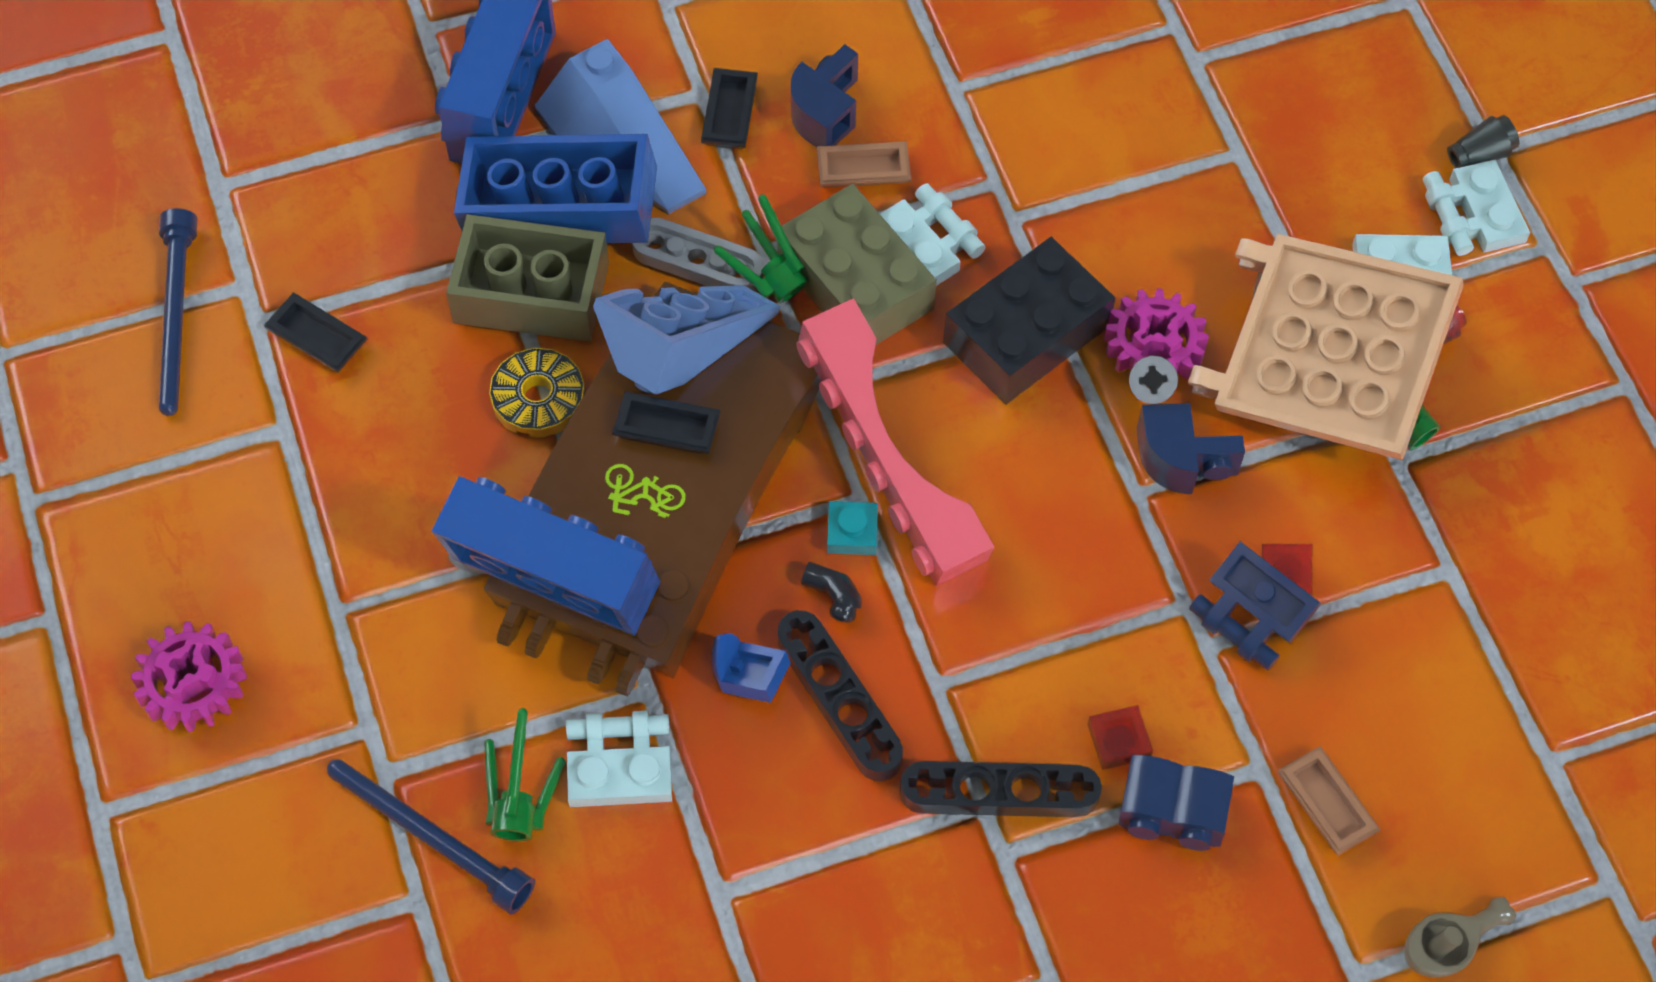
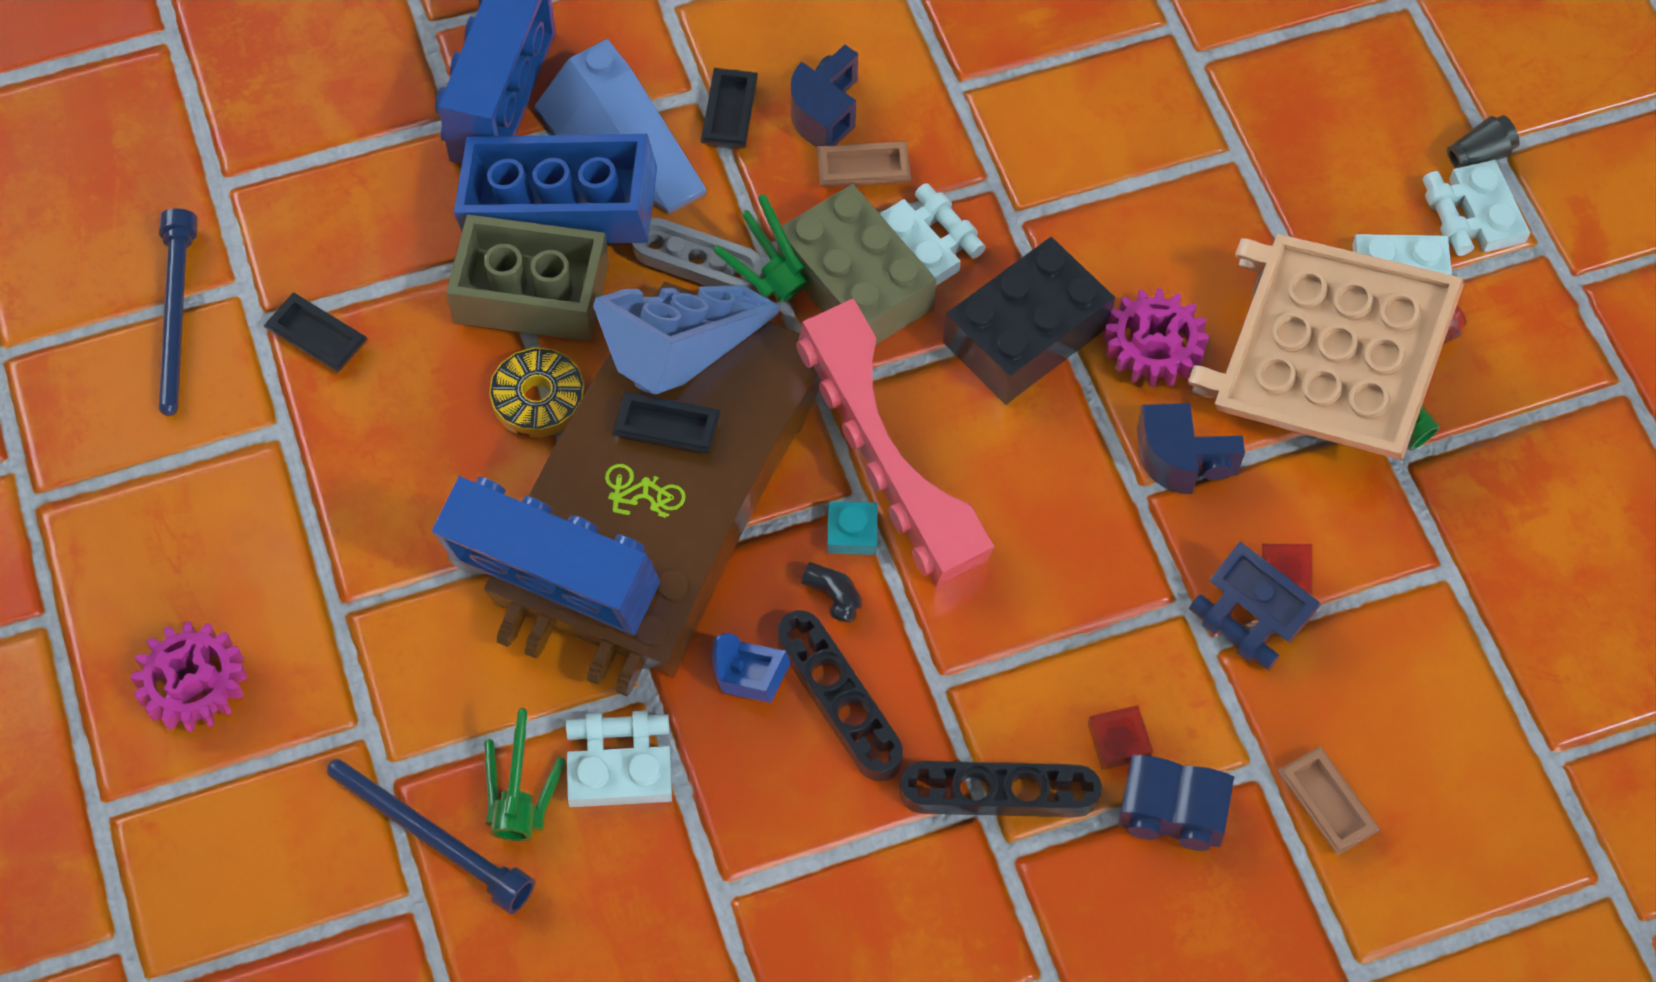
light grey wheel [1129,356,1178,404] -> none
dark tan piece [1404,897,1517,978] -> none

